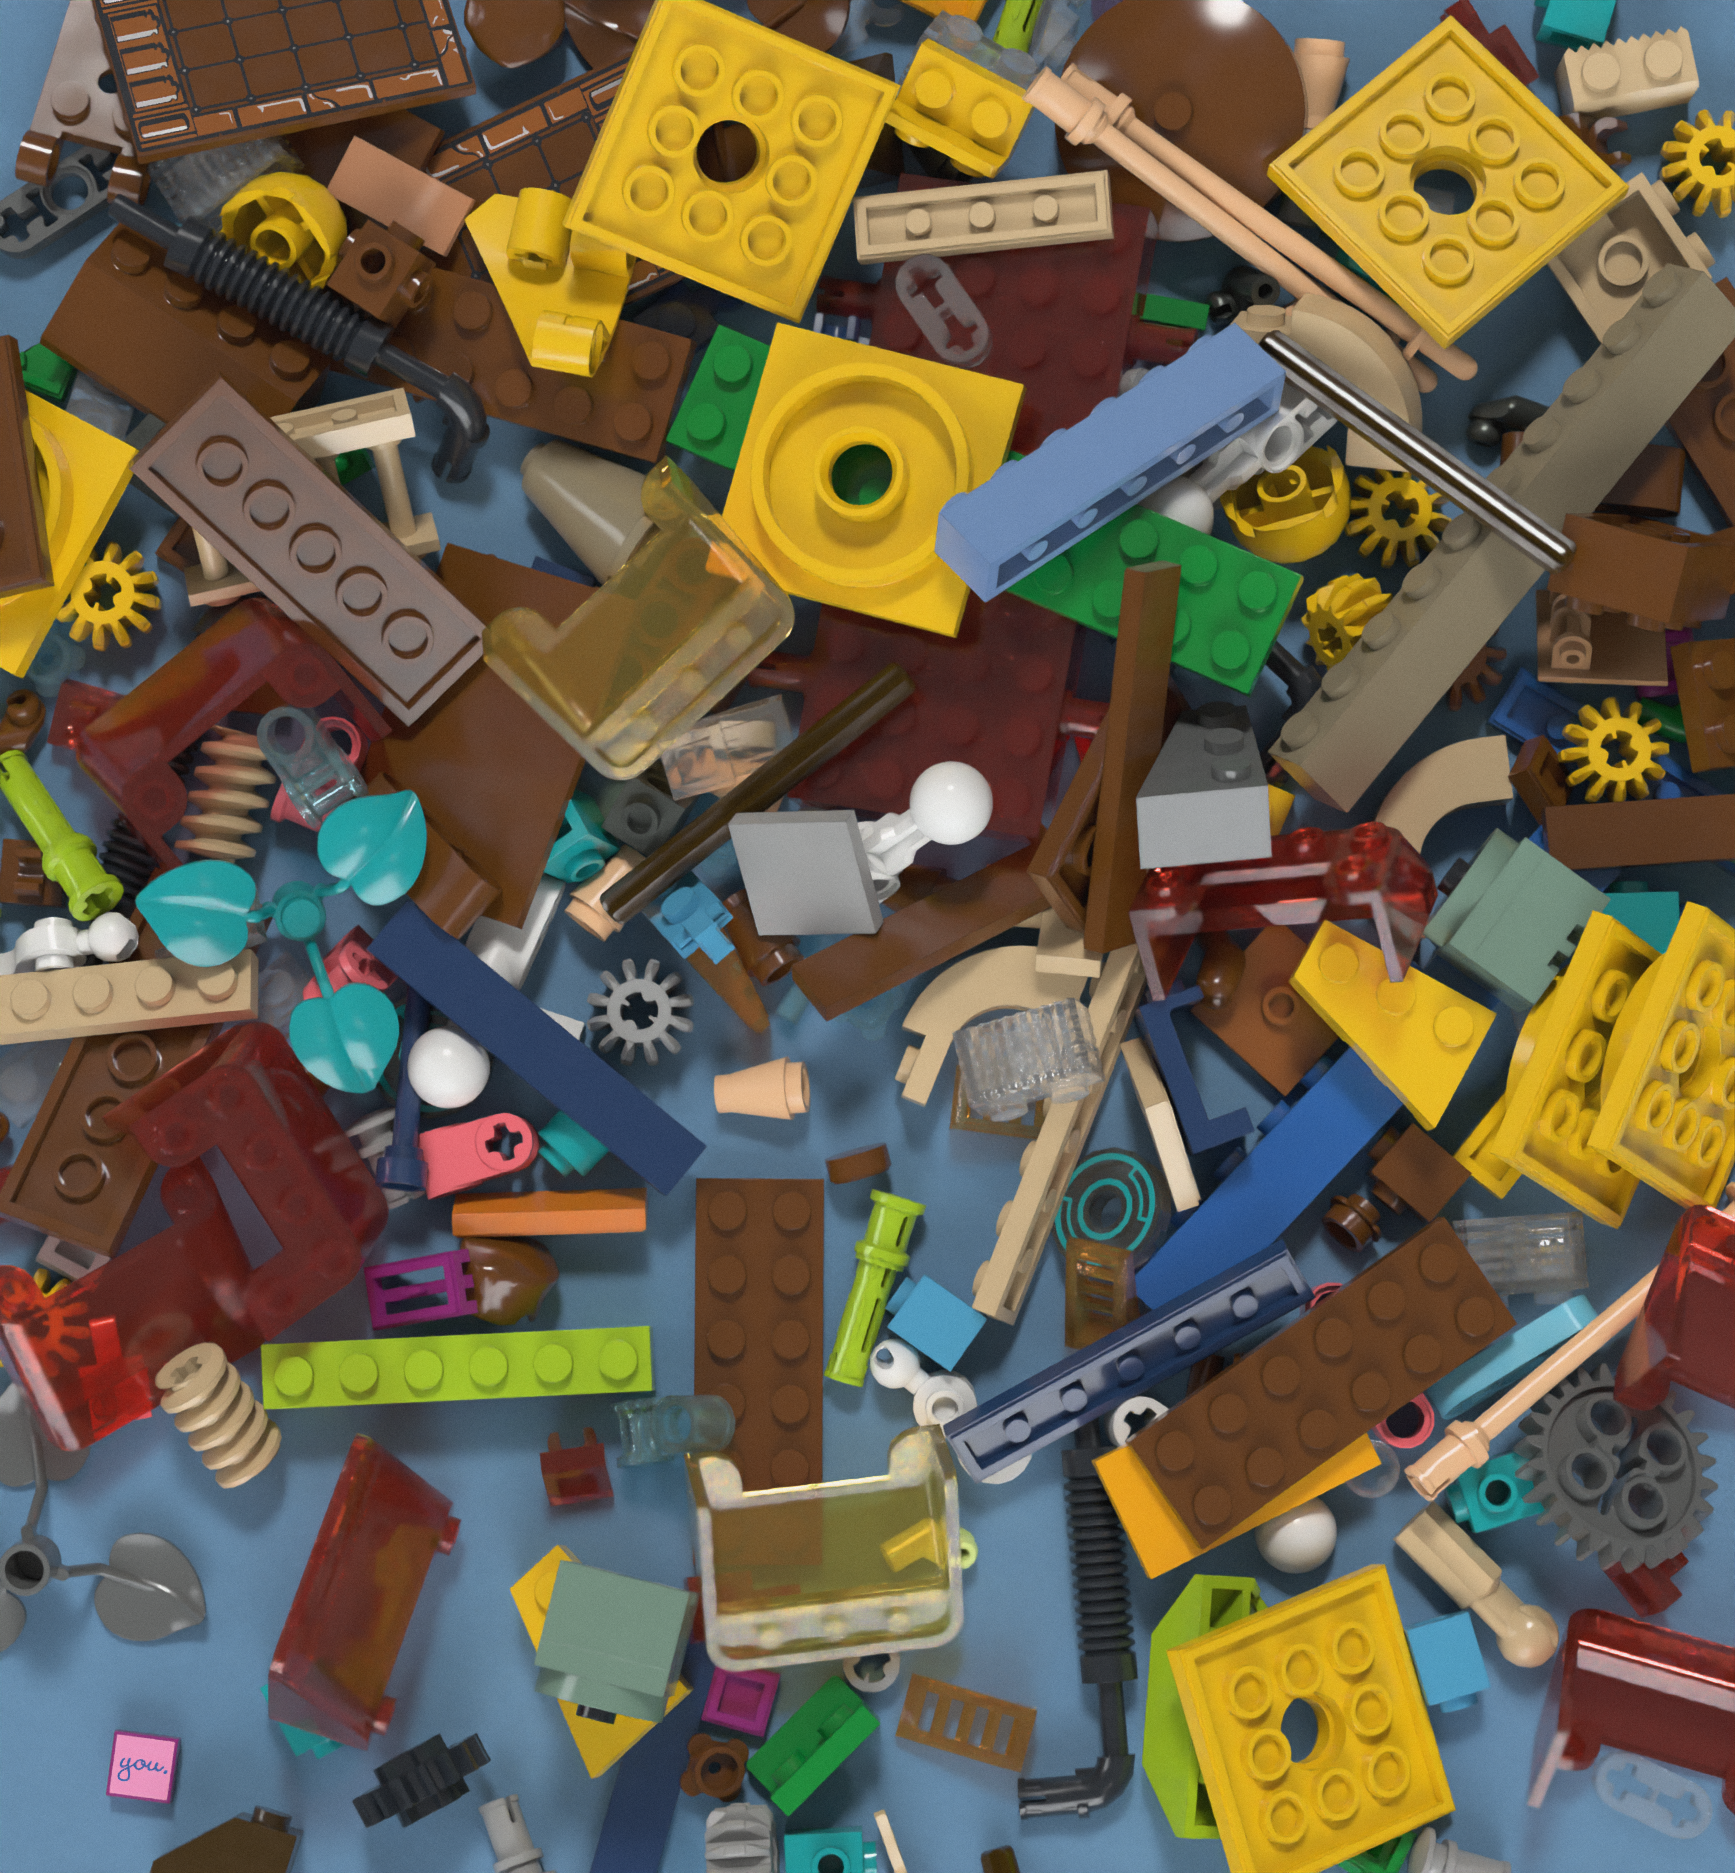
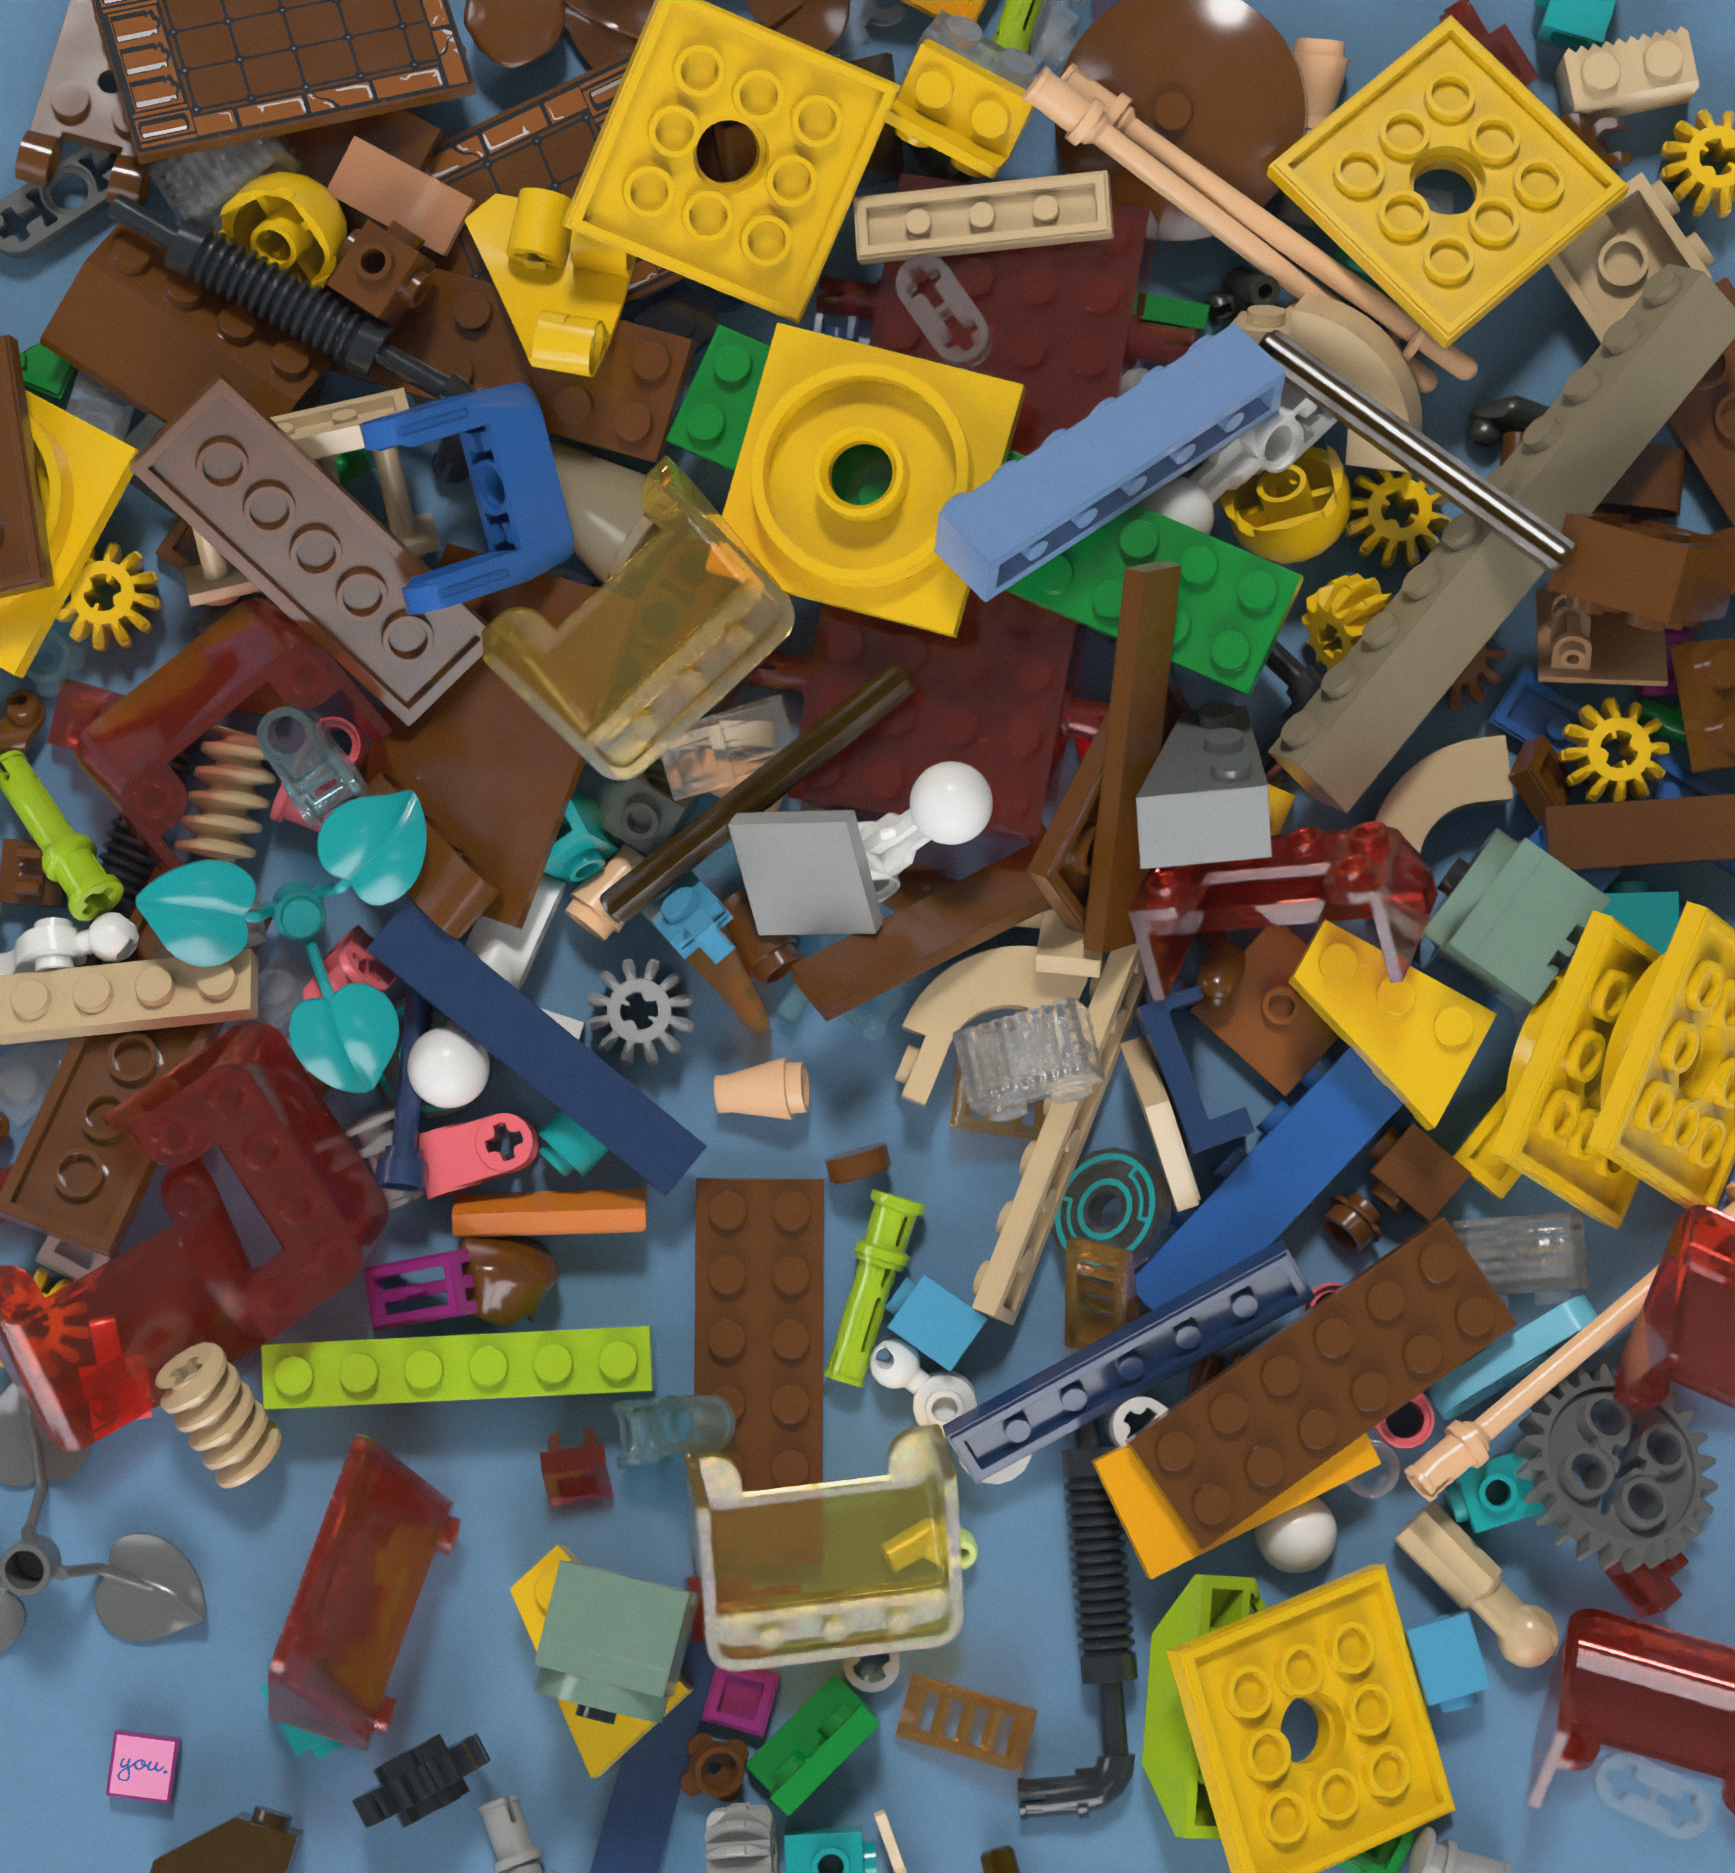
none -> blue connector [359,382,574,615]

